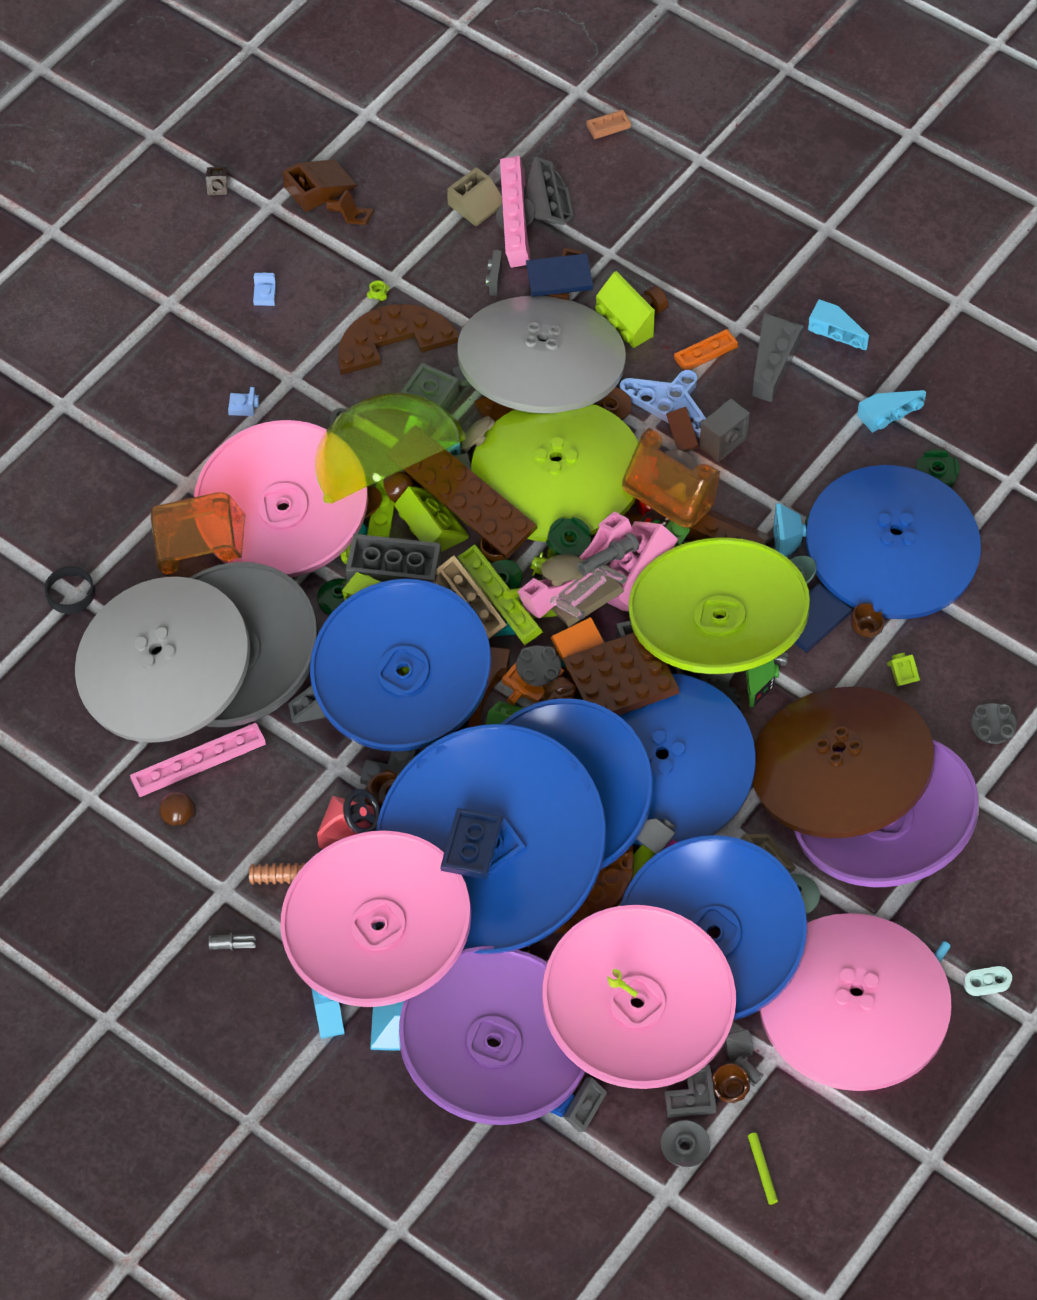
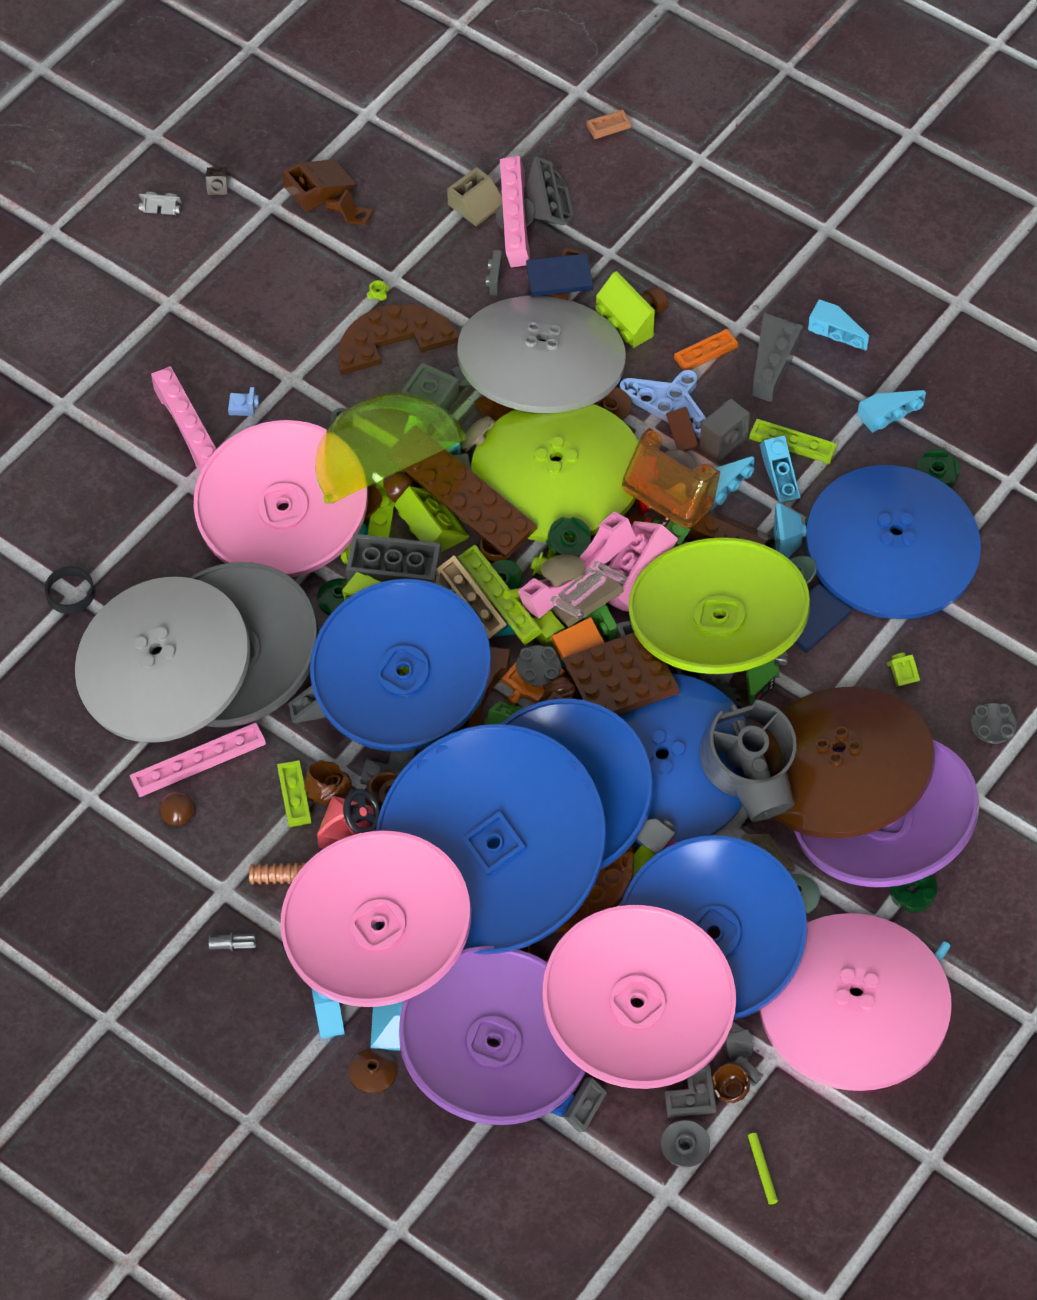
clear orange windscreen [151,492,246,574] -> none
light blue bracket [253,272,276,306] -> none
dark blue tile [440,808,503,879] -> none
dark grey pin [577,533,639,576] -> none
lime hand [607,969,638,997] -> none
reddish brown hair [851,603,885,638] -> none
light aqua plate [964,966,1012,996] -> none
none -> light grey hinge [139,192,183,215]
none -> bright pink arch [151,366,216,473]
none -> lime plate [277,760,311,827]
none -> reddish brown hair [304,760,352,807]
none -> reddish brown dish [349,1048,397,1094]
none -> lime brick [533,610,565,647]
none -> bright green slope [584,604,617,641]
none -> medium azure slope [692,456,754,510]
none -> dark grey animal [699,700,797,822]
none -> lime tile [749,419,837,464]
none -> medium azure slope [759,436,801,503]
none -> dark green plate [890,875,938,913]

